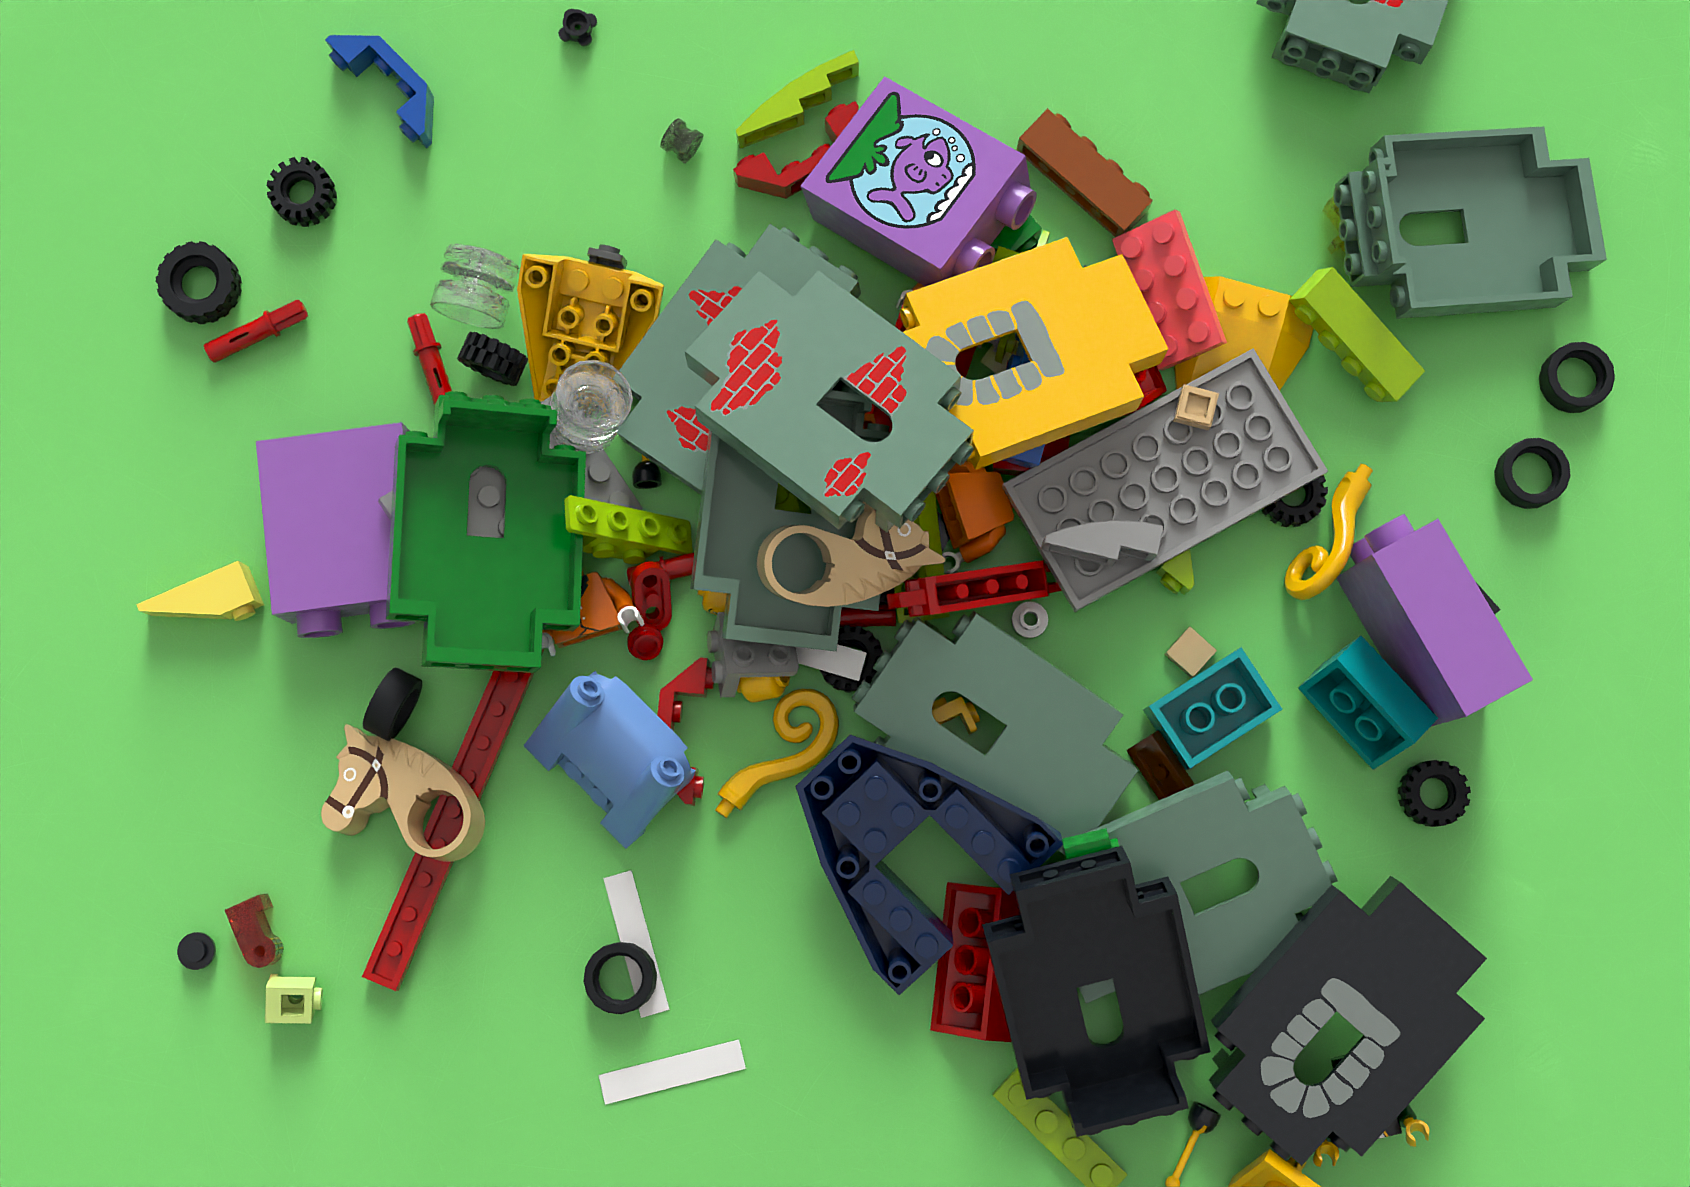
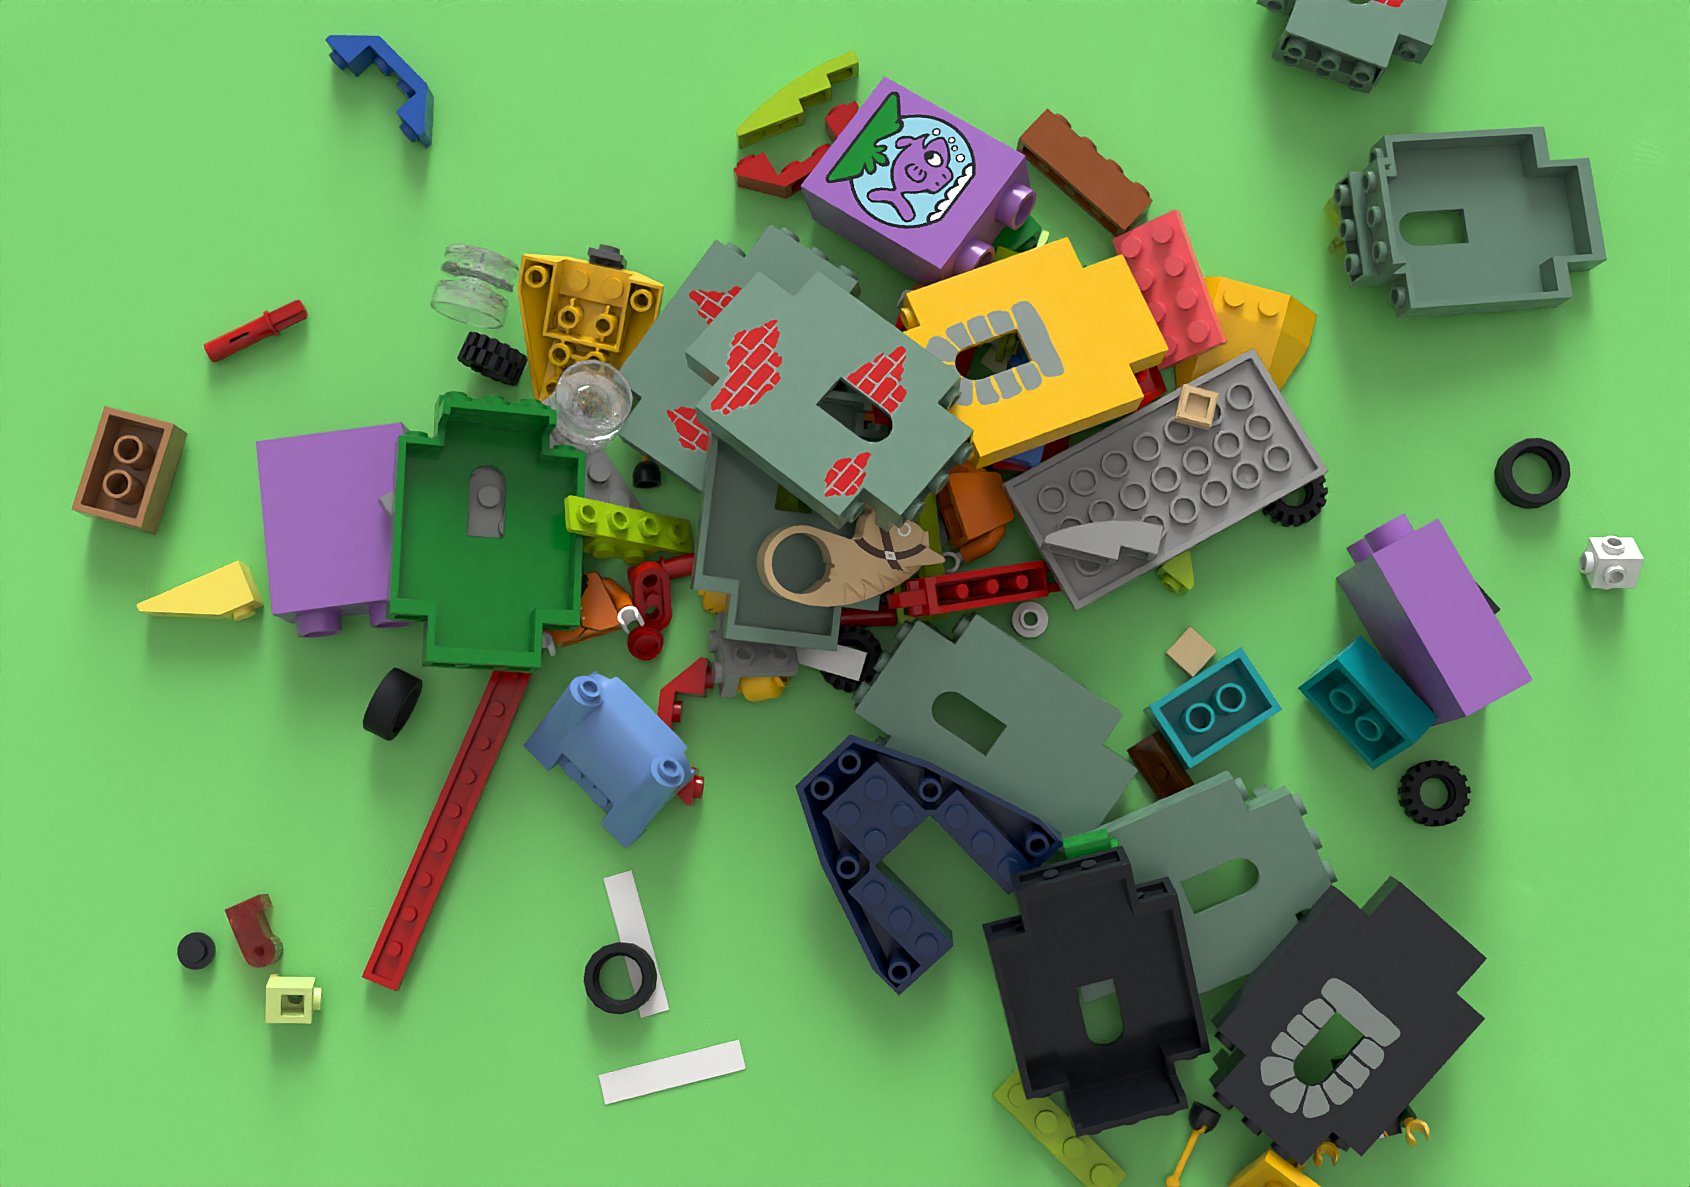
black tyre [156,241,242,324] -> none
black tyre [266,157,337,227] -> none
tan animal [321,724,485,862] -> none
red axle [407,313,452,405] -> none
black plate [558,9,597,46] -> none
clear smoke wheel [660,118,703,163] -> none
yellow plant [715,688,839,818] -> none
red slope [930,882,1019,1042] -> none
yellow bracket [932,696,980,735] -> none
yellow plant [1284,464,1373,600] -> none
lime brick [1289,267,1425,402] -> none
black tyre [1539,342,1615,413] -> none
none -> medium nougat brick [72,406,188,535]
none -> white brick [1579,536,1644,590]

